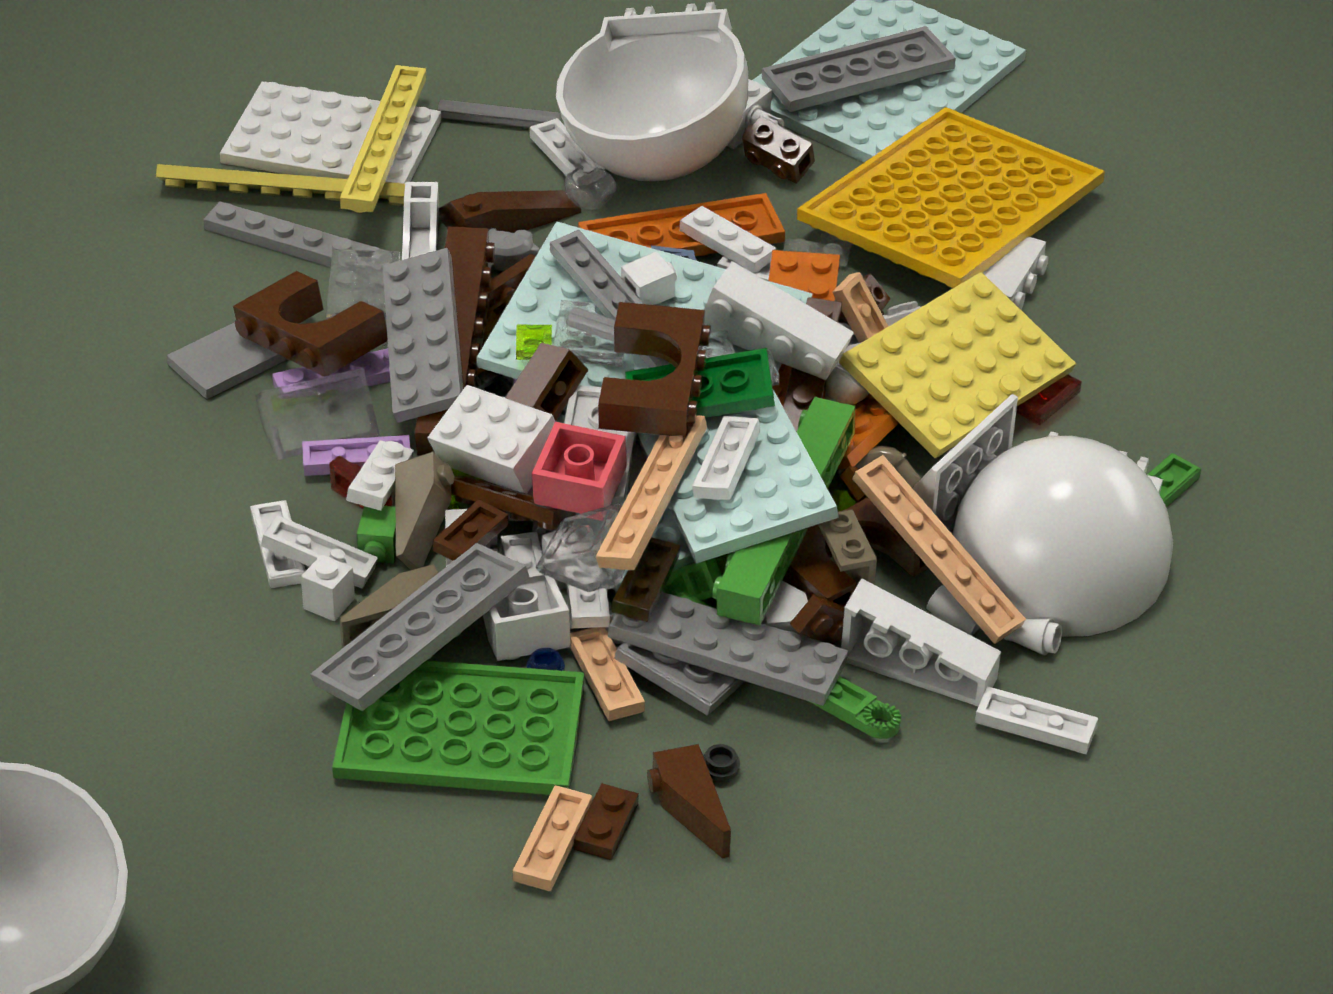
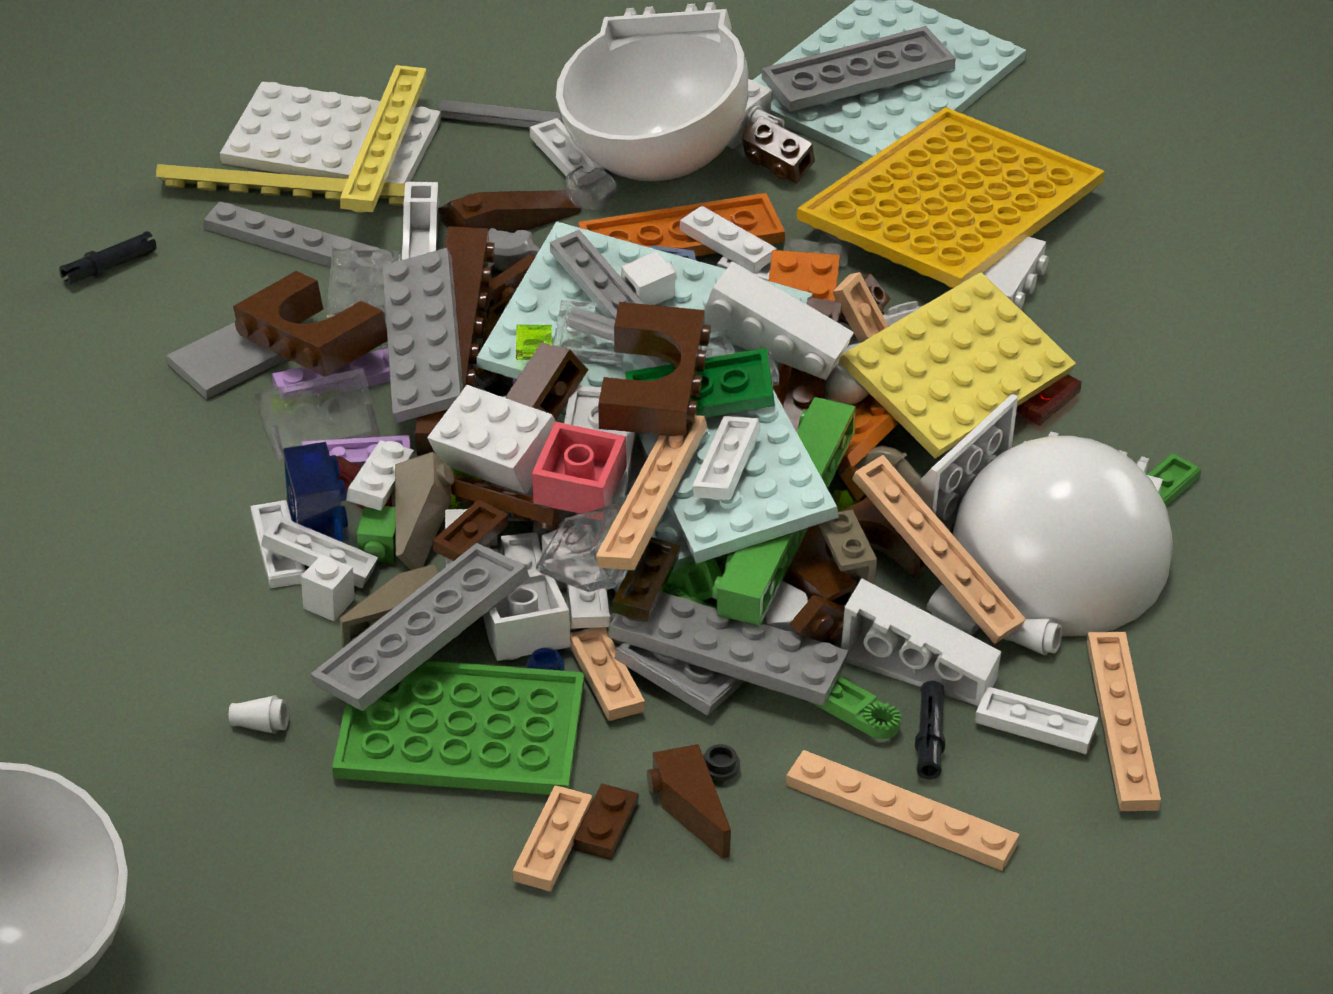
none -> black pin [59,231,157,286]
none -> white cone [229,695,289,734]
none -> clear blue brick [283,442,348,542]
none -> light nougat plate [786,750,1020,871]
none -> black pin [915,681,946,780]
none -> light nougat plate [1087,632,1161,811]

